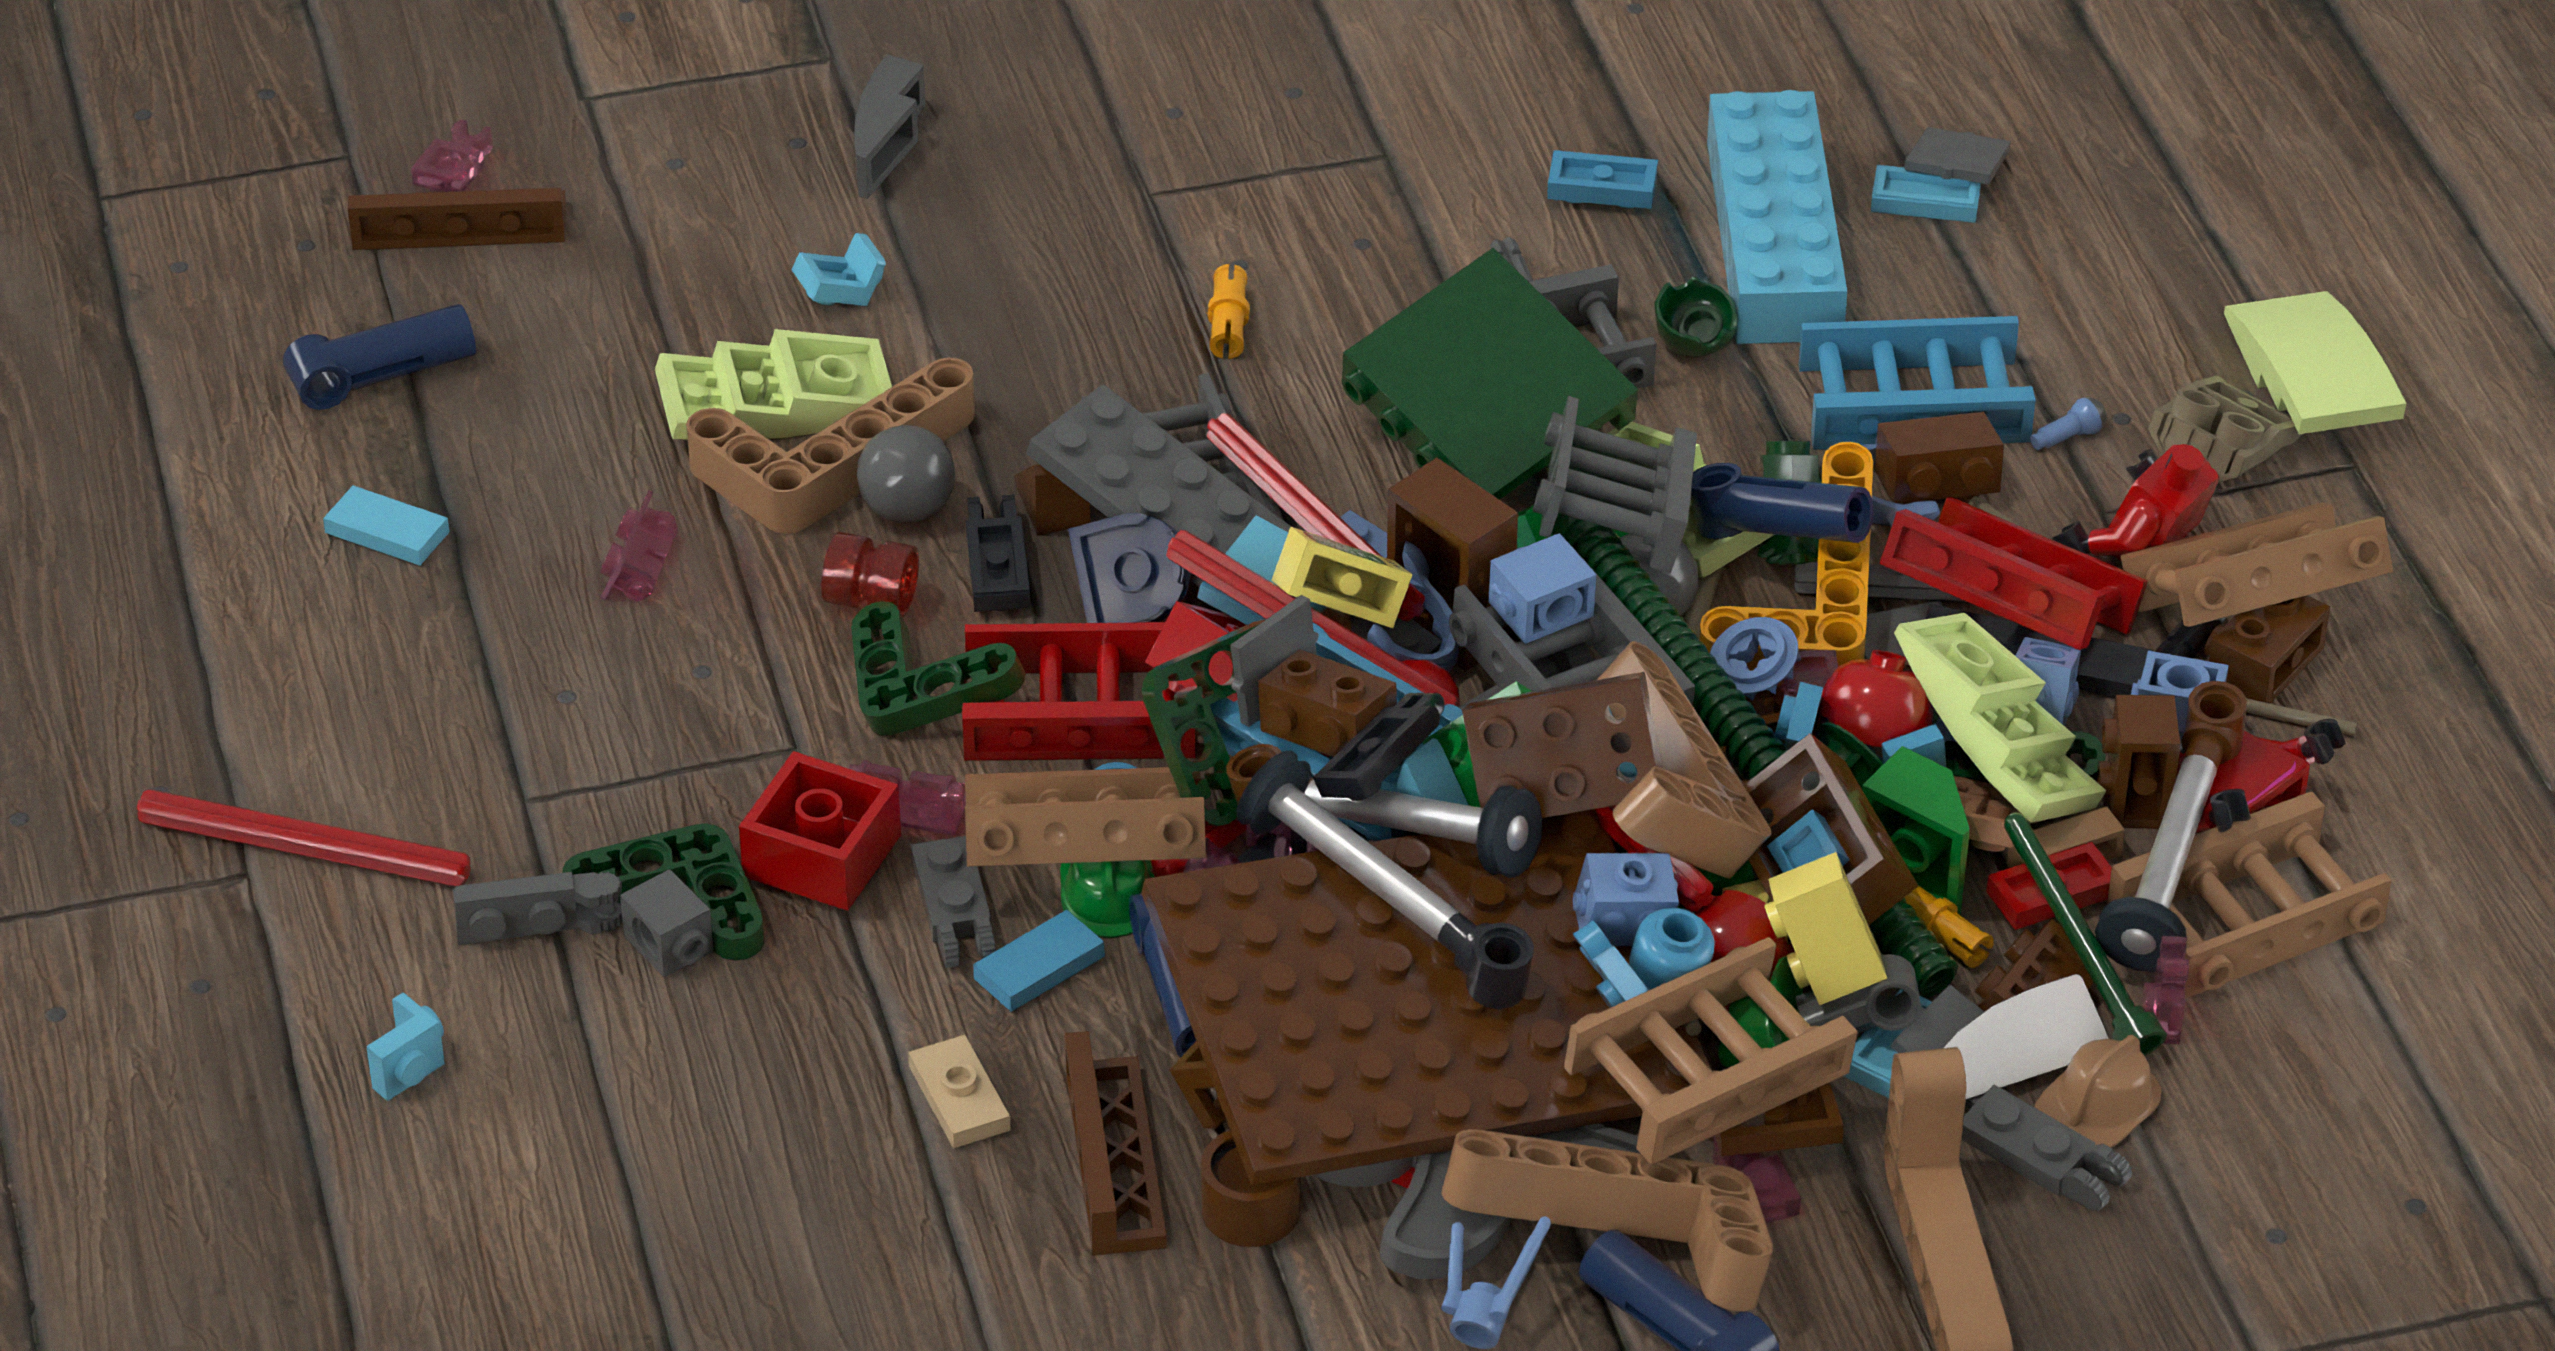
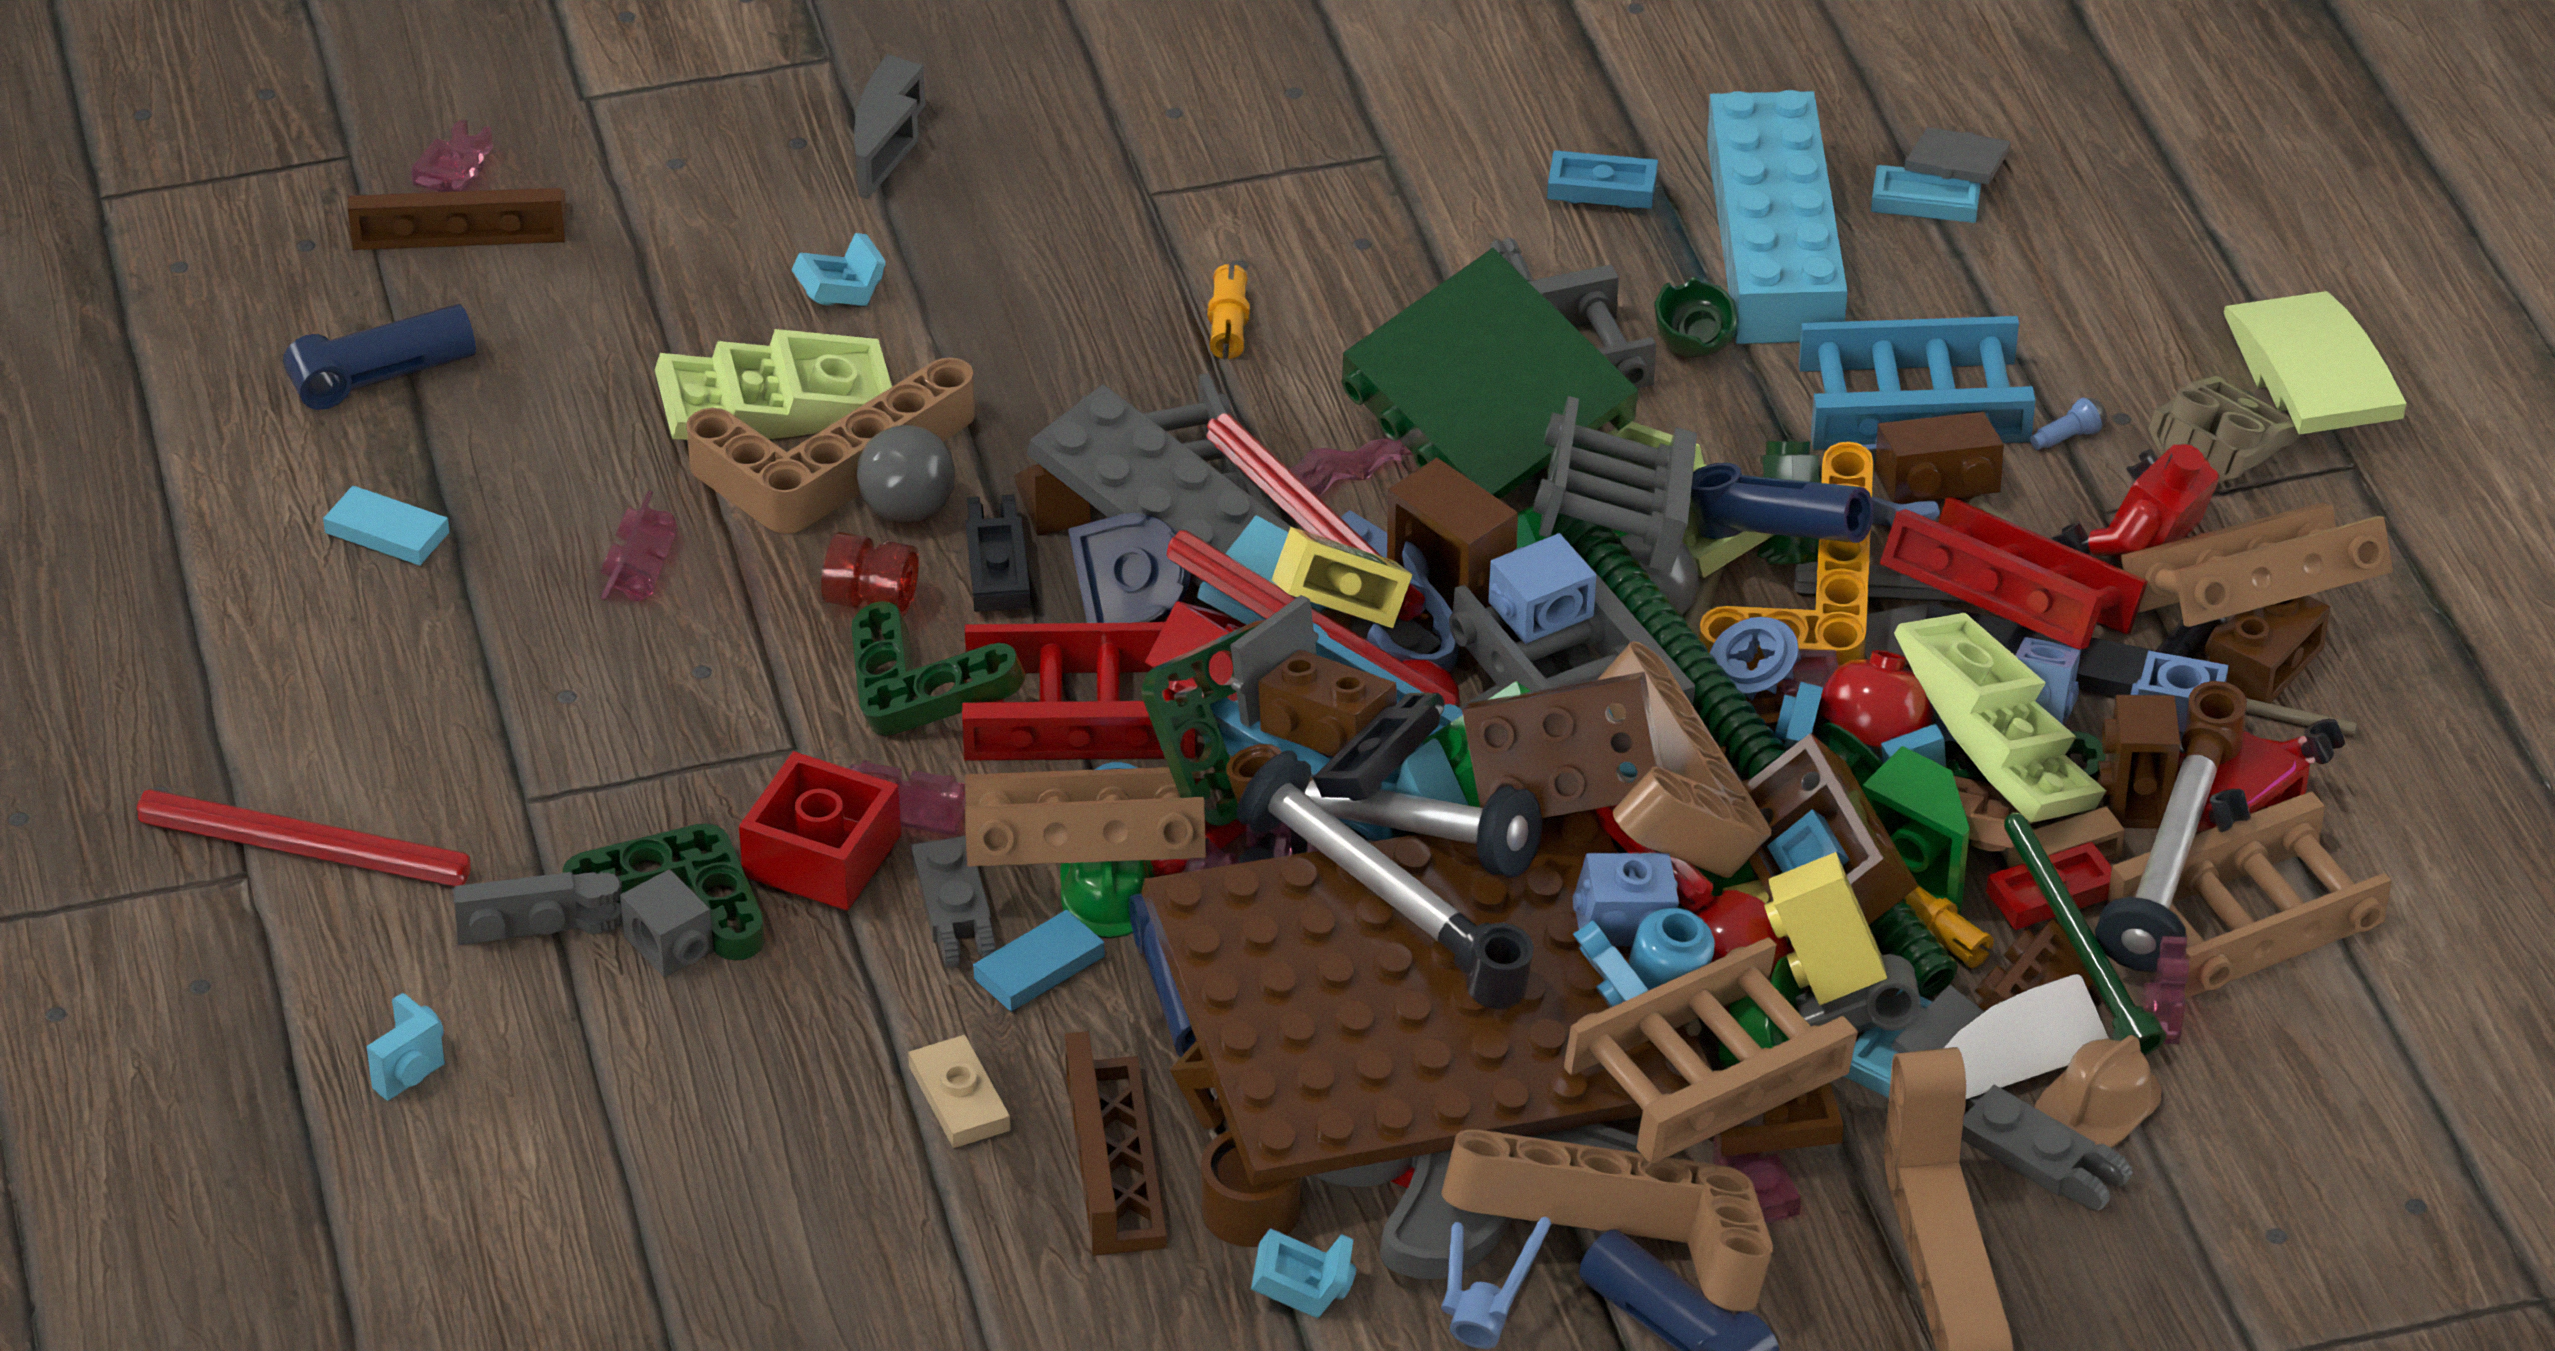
none -> medium azure bracket [1251,1229,1356,1318]
none -> clear pink hair [1289,439,1413,497]

